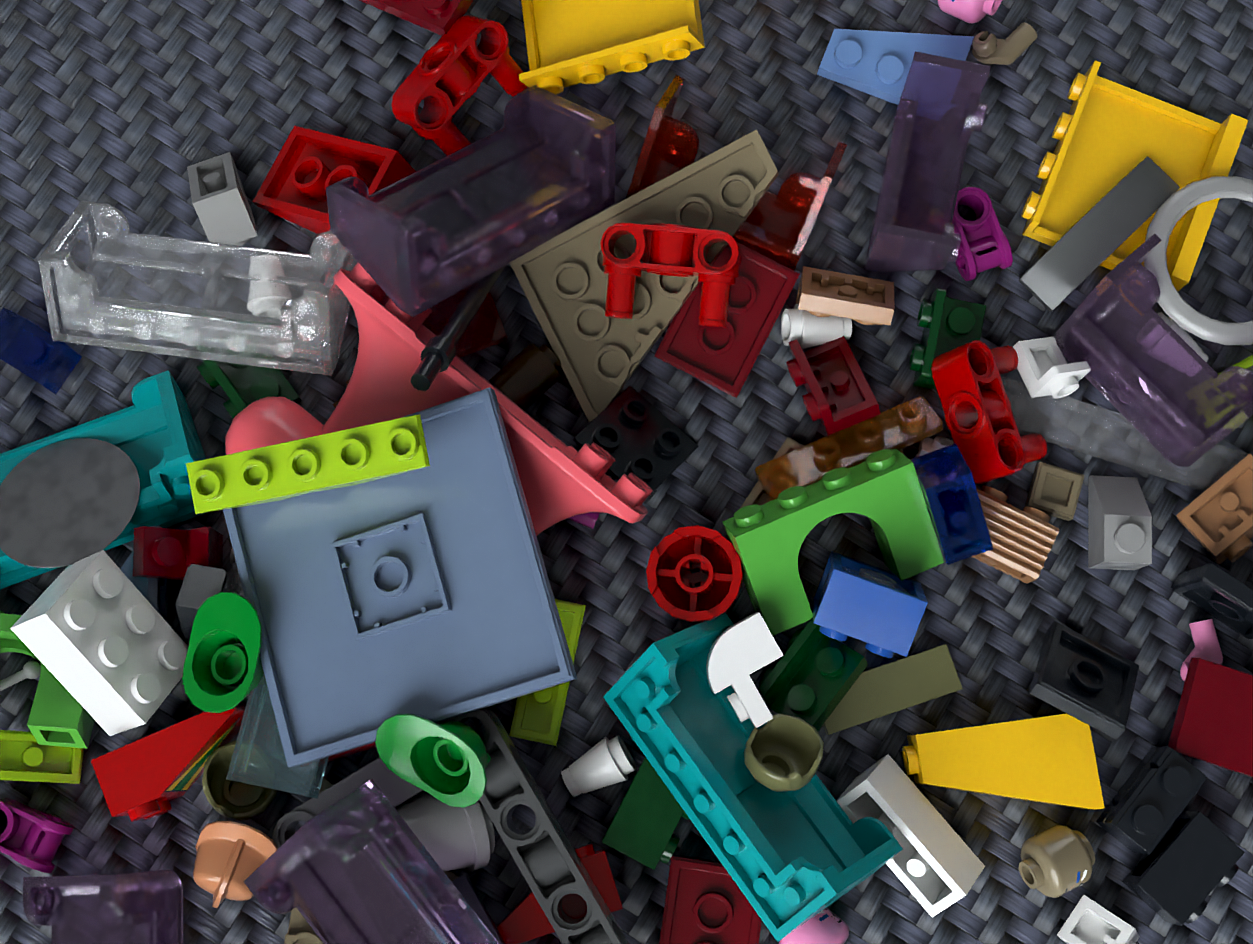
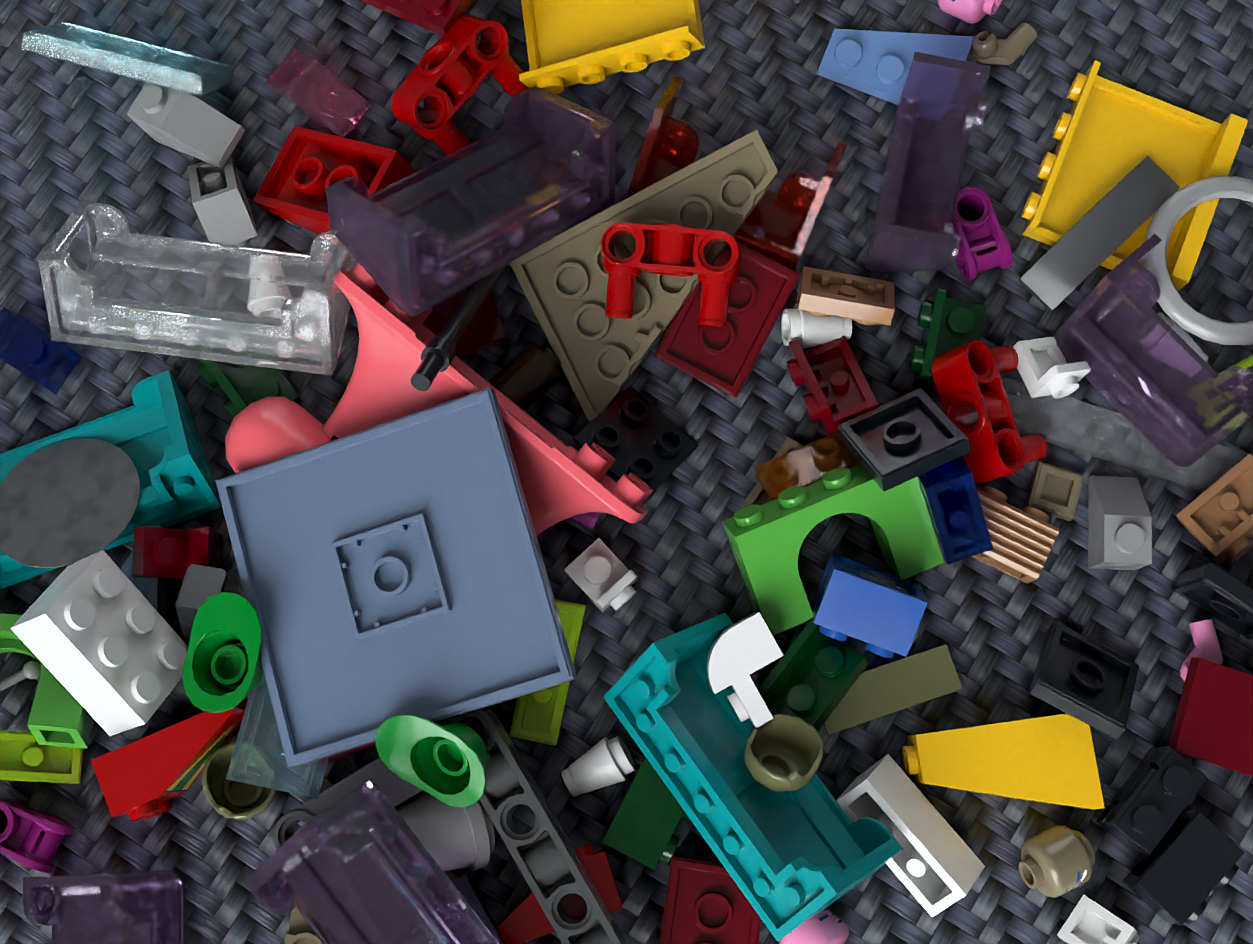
lime slope [186,414,430,514] -> none
nougat piece [193,821,278,908] -> none
red cylinder [646,525,743,623] -> none
none -> clear light blue tile [22,22,234,96]
none -> light grey slope [126,76,245,169]
none -> clear pink slope [265,48,371,137]
none -> white bracket [564,538,638,613]
none -> black tile [837,388,970,492]

